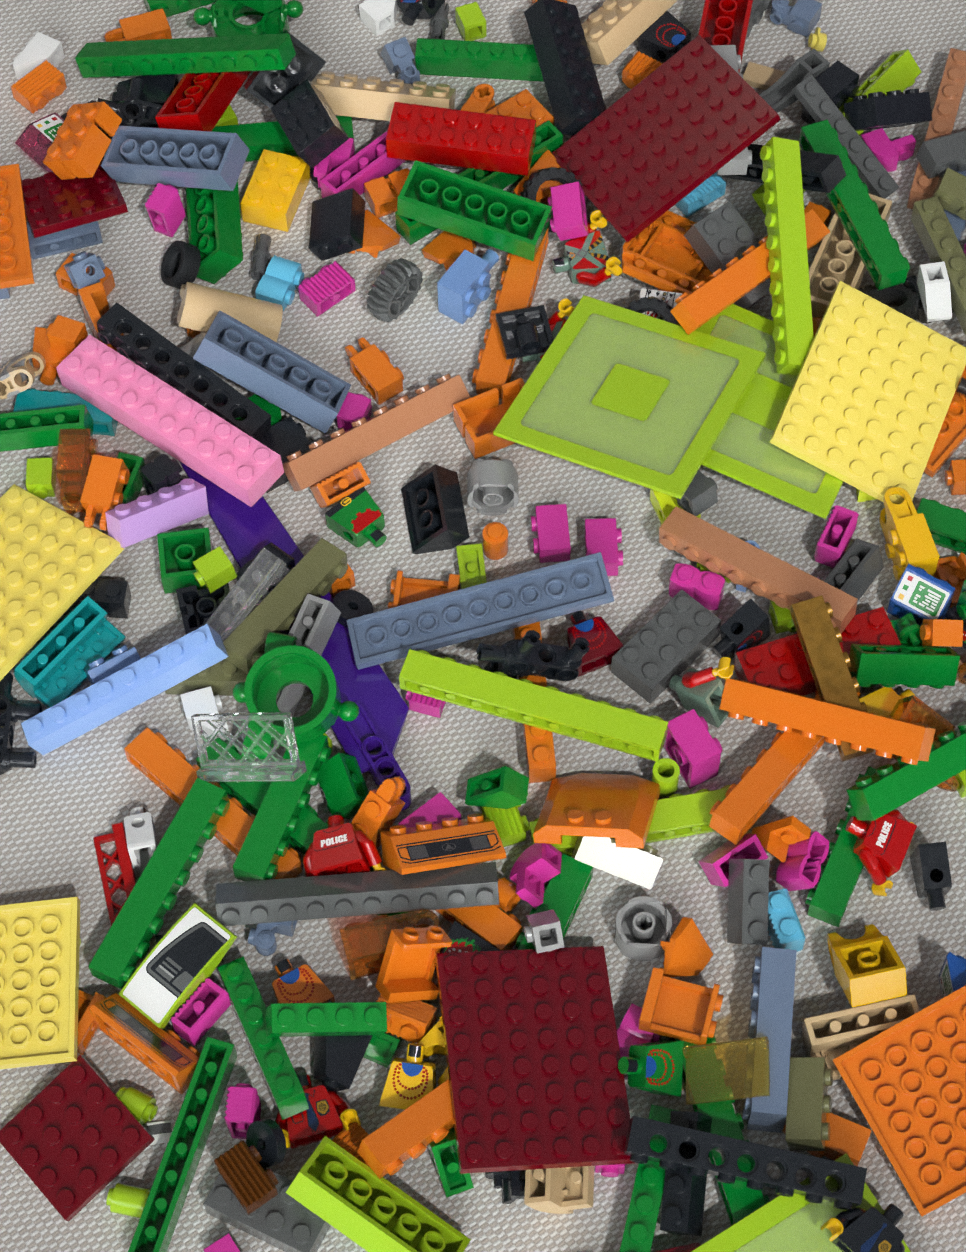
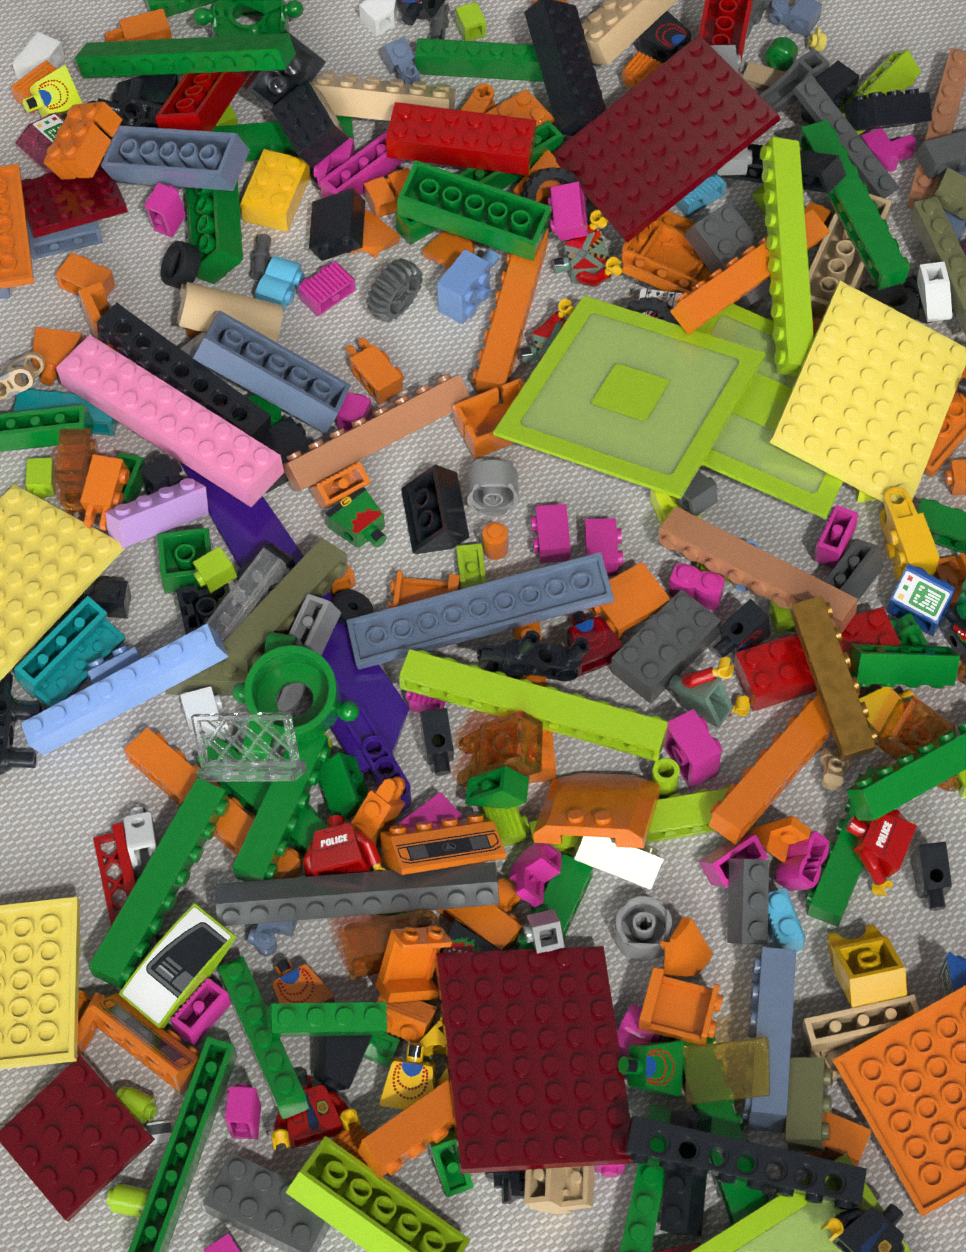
orange brick [47,315,88,354] -> none
sand blue brick [64,251,105,289] -> none
reddish brown brick [214,1141,279,1215] -> none
black piece [246,1118,286,1168] -> none
black plate [496,305,554,360] -> none
orange brick [719,678,936,765] -> none
orange brick [920,619,963,647] -> none
none -> neon yellow torso [23,65,83,119]
none -> black torso [420,708,454,776]
none -> clear orange brick [457,711,543,787]
none -> orange panel [589,562,671,640]
none -> green head [765,37,798,71]
none -> tan plate [820,748,853,791]

